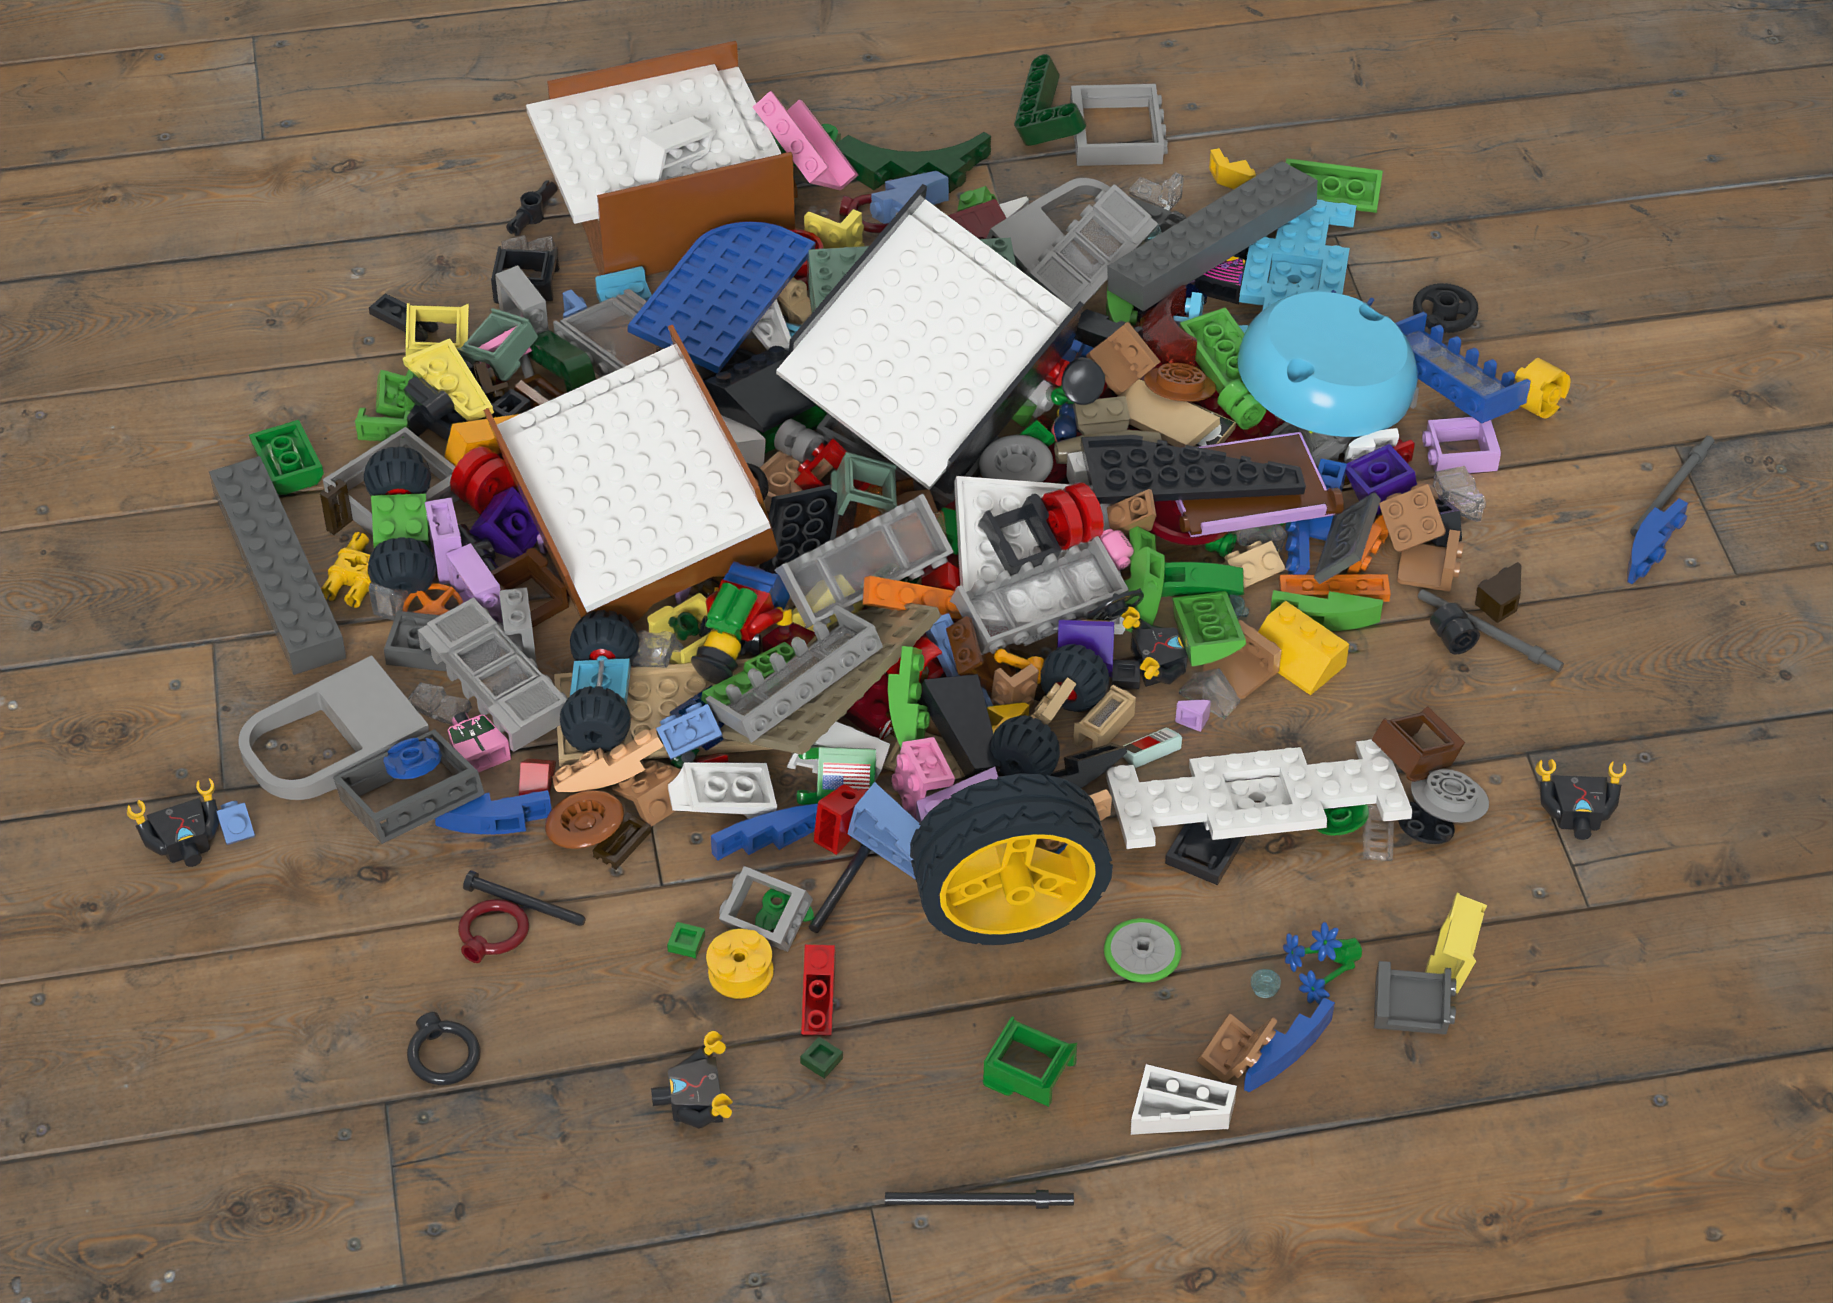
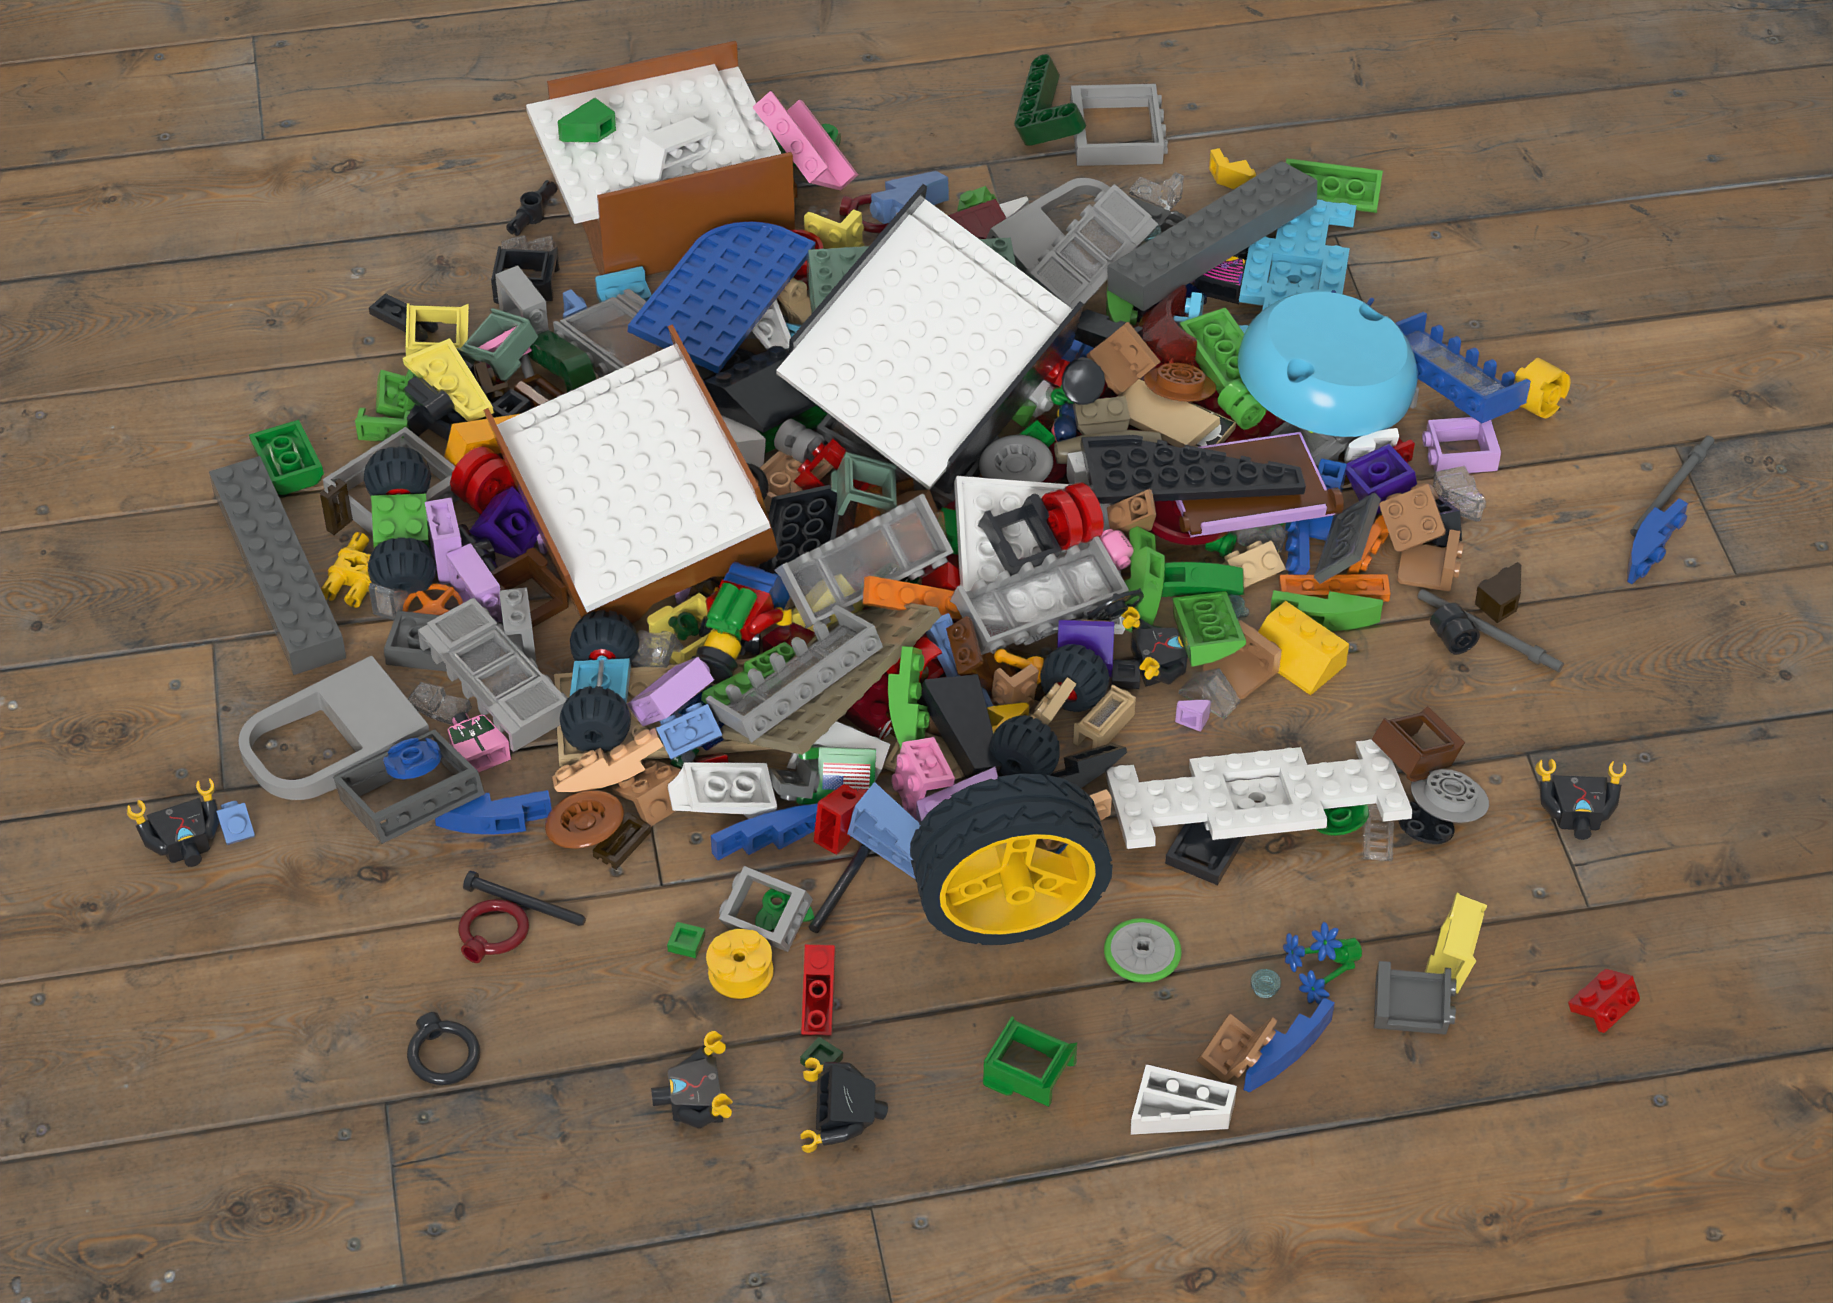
slope [519,758,556,796] -> none
dark green arch [836,132,991,193] -> none
black bar [885,1190,1074,1209] -> none
light aqua slope [1123,727,1182,768] -> none
black wheel [1413,283,1478,333] -> none
none -> green slope [558,98,616,142]
none -> lavender window [627,657,714,726]
none -> dark grey bracket [768,758,819,801]
none -> black torso [800,1058,888,1153]
none -> red bracket [1568,968,1640,1033]

